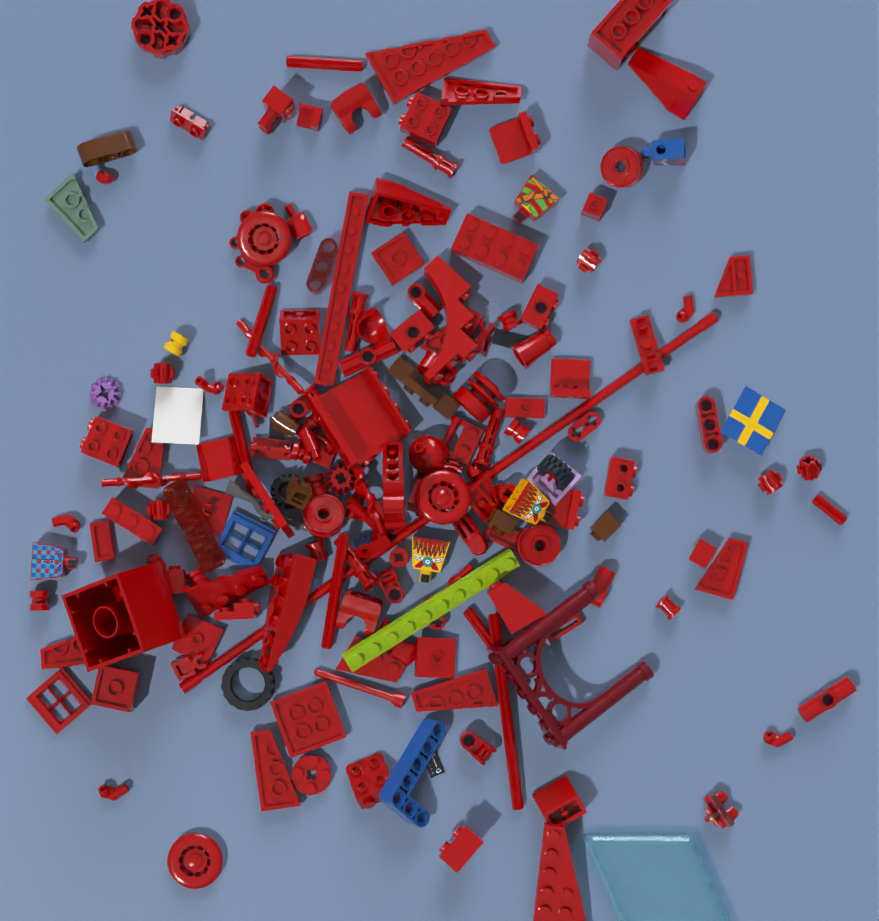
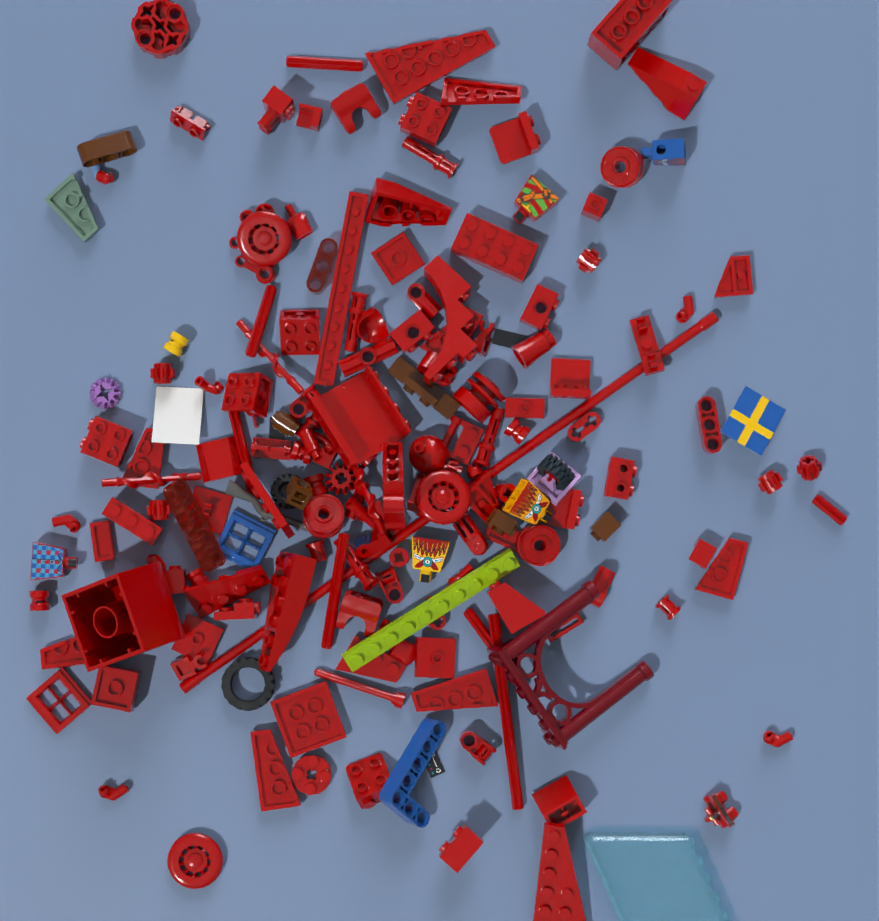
red wheel [498,310,521,332] -> none
red piece [797,676,857,723] -> none

